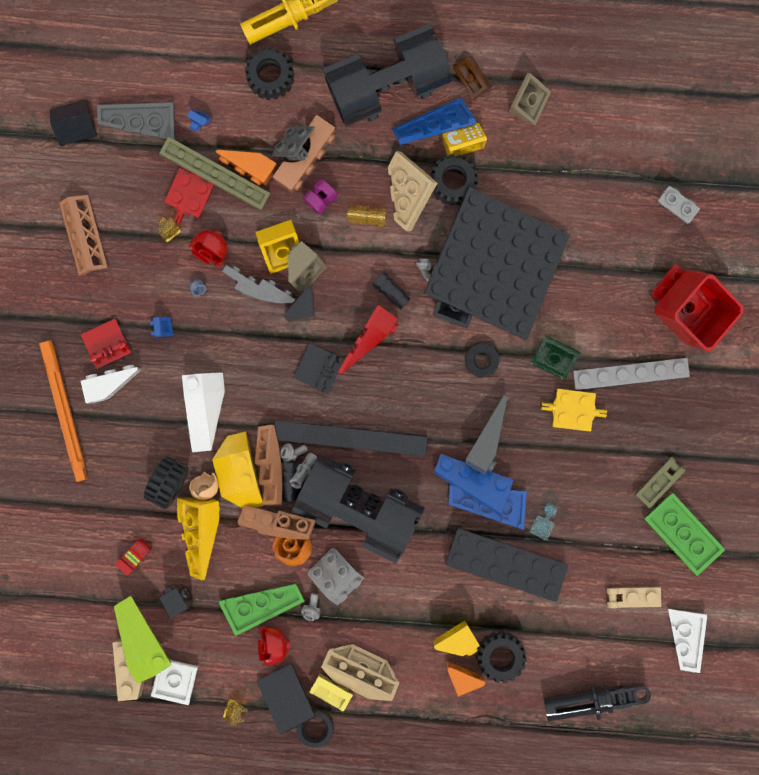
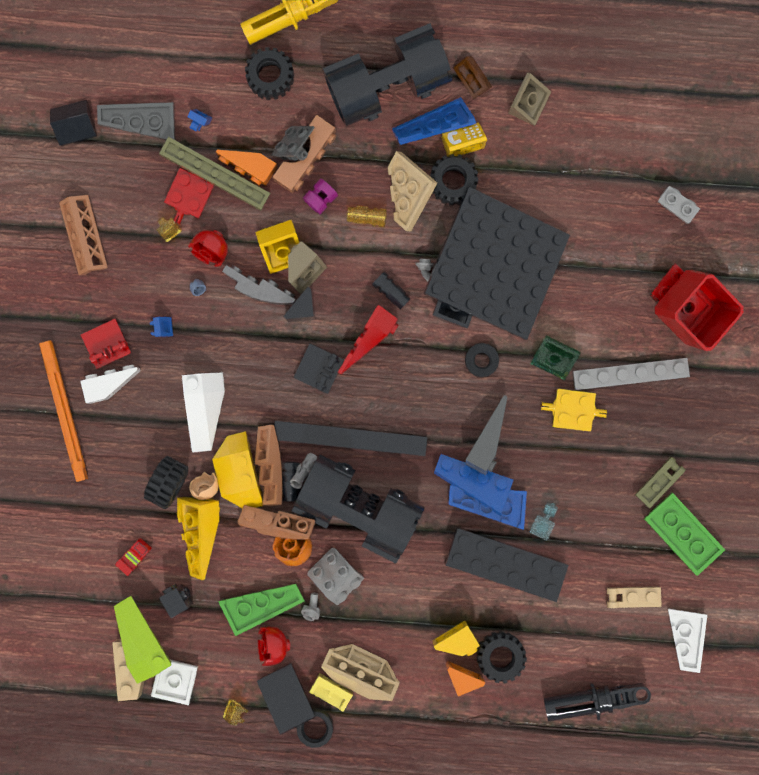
light grey plate [280,443,308,462] -> none

